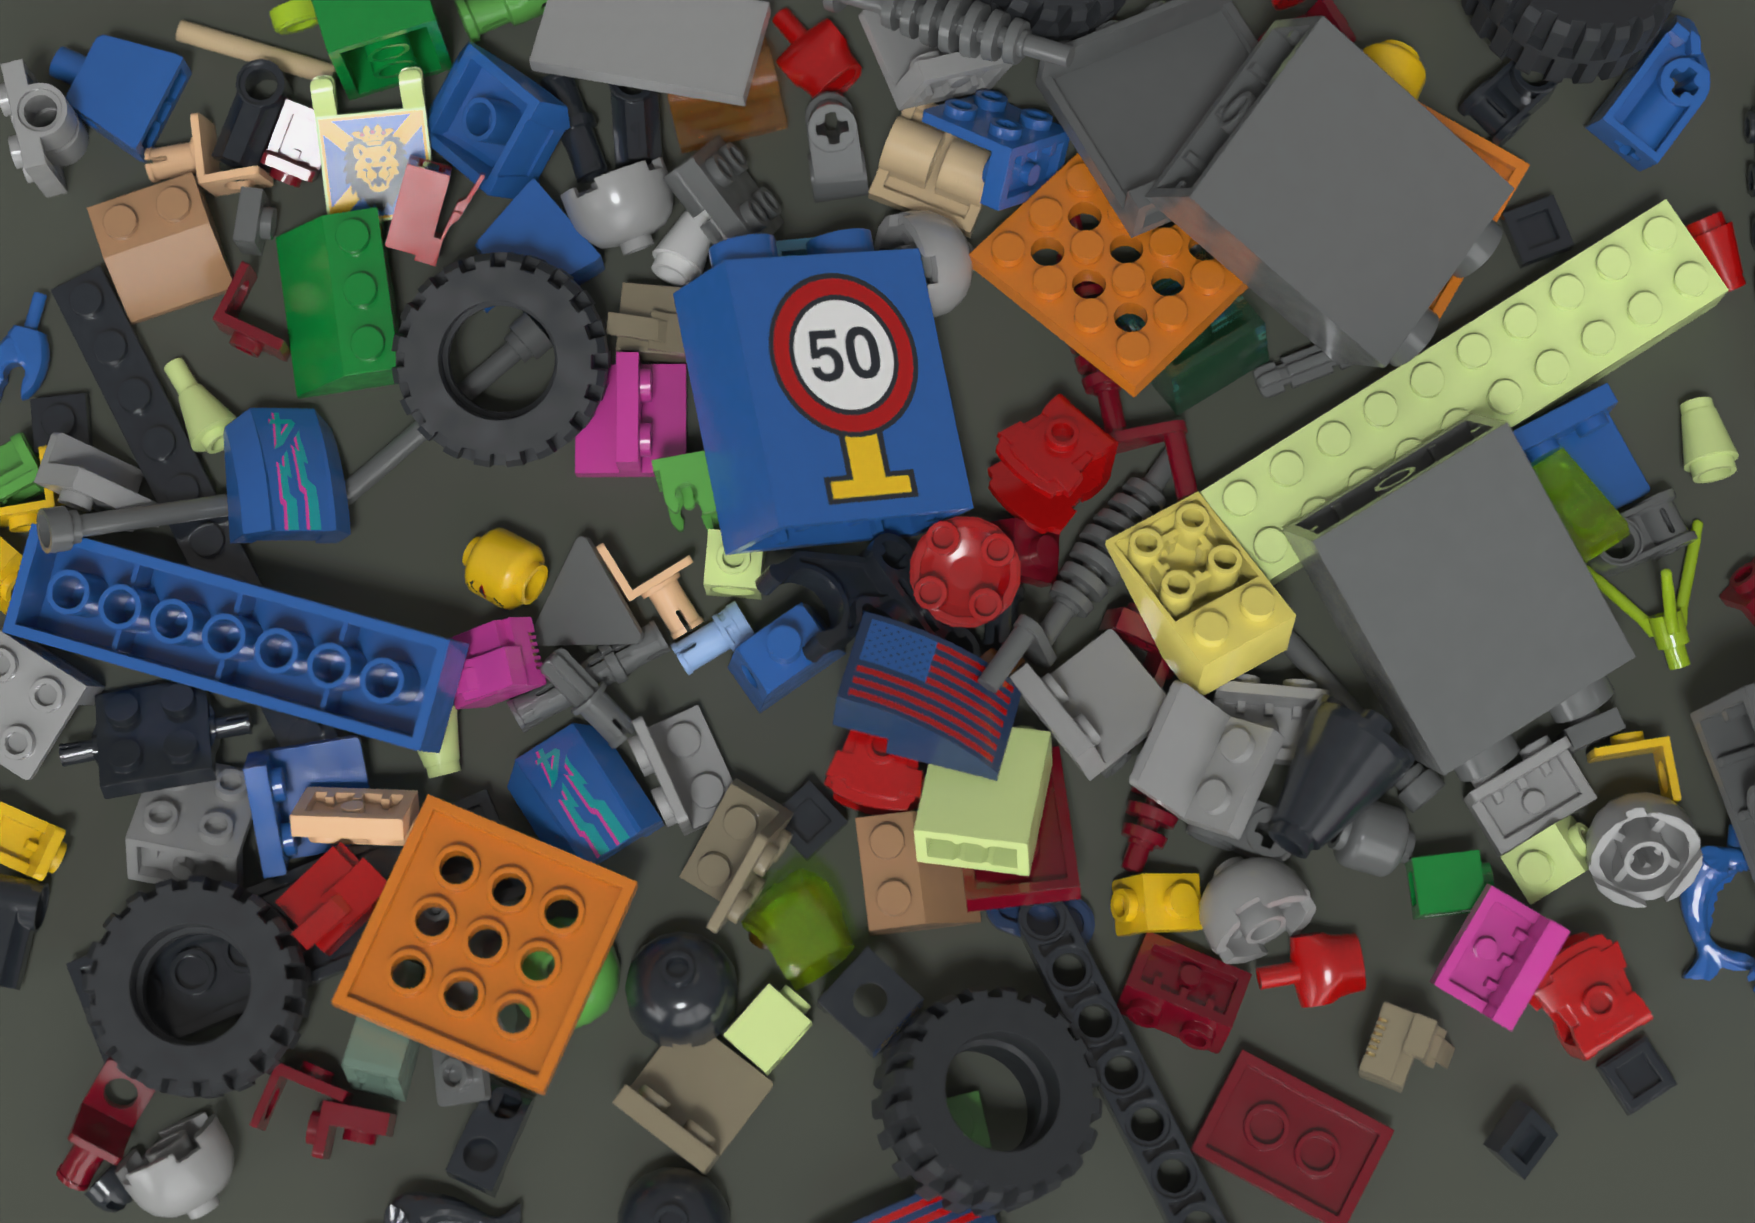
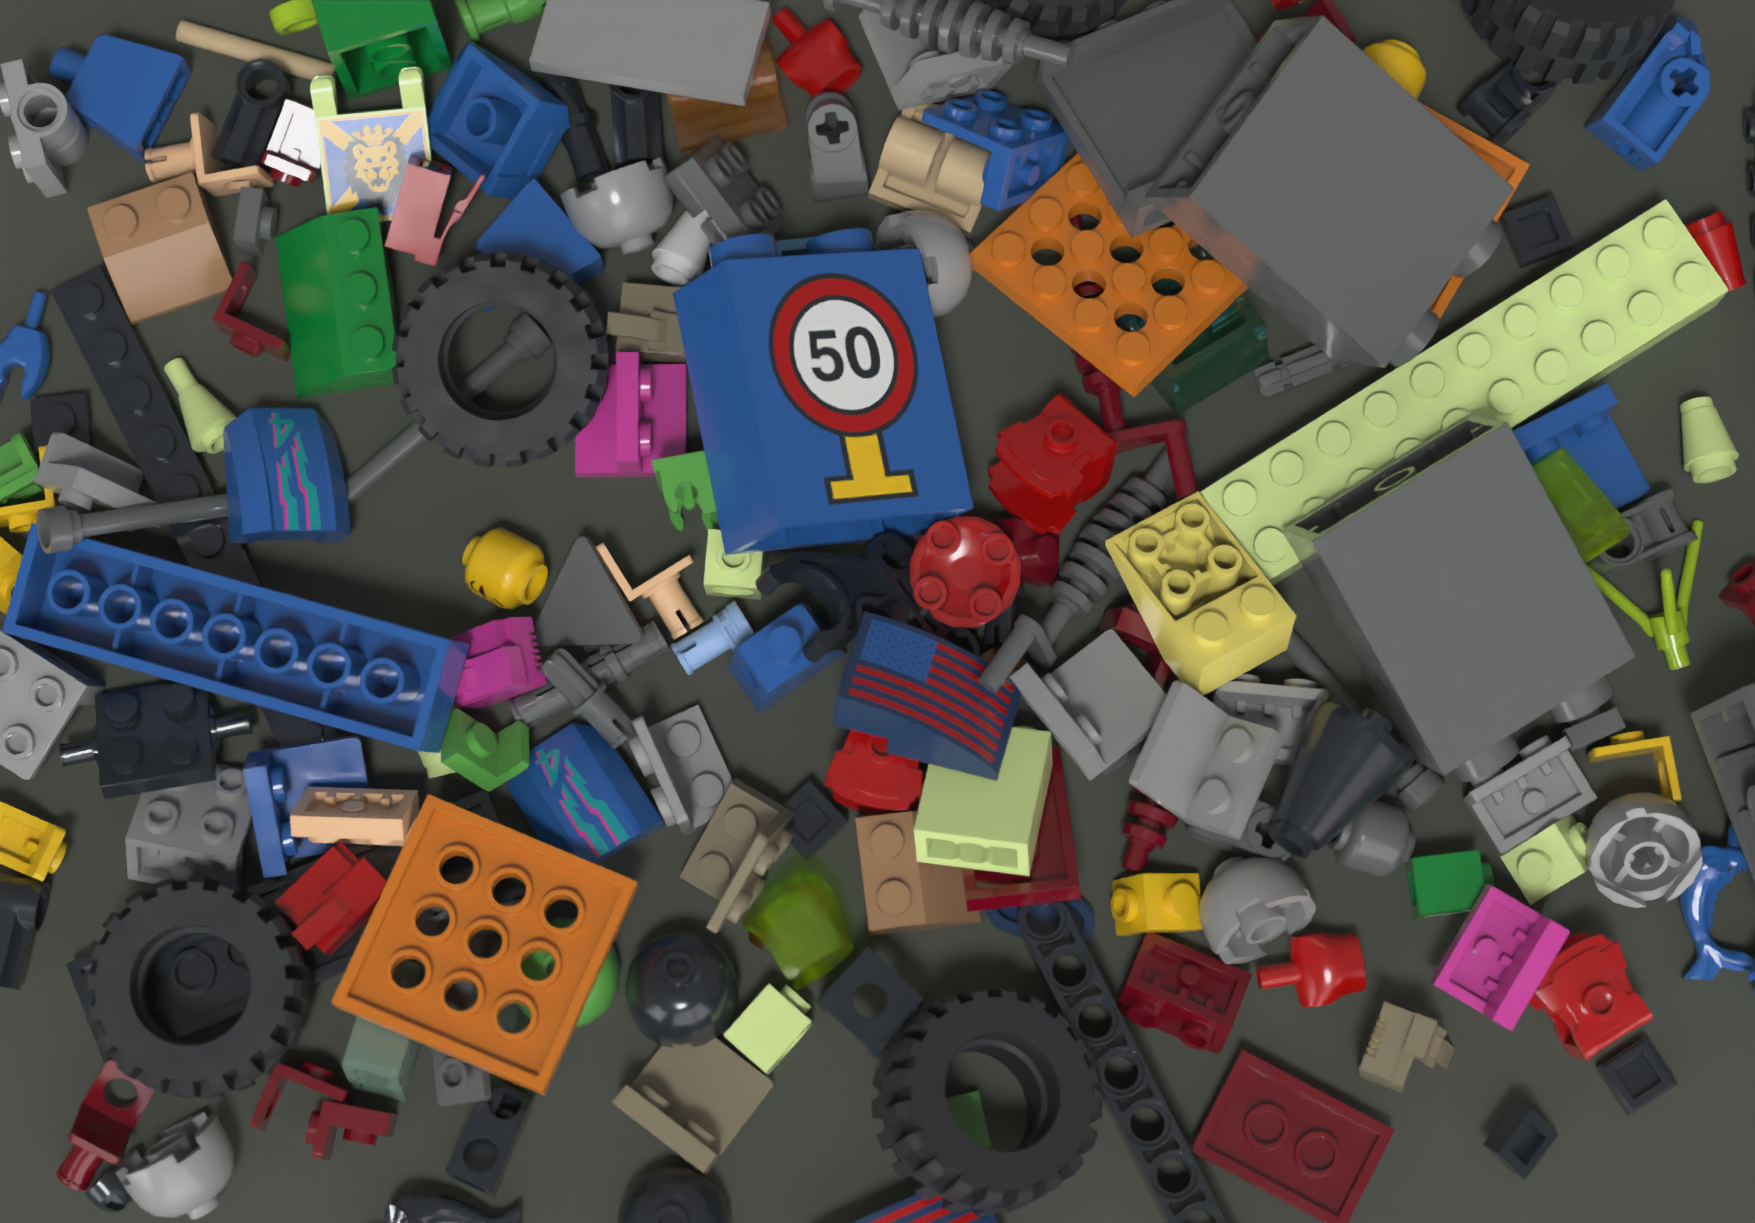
none -> bright green bracket [441,708,529,792]

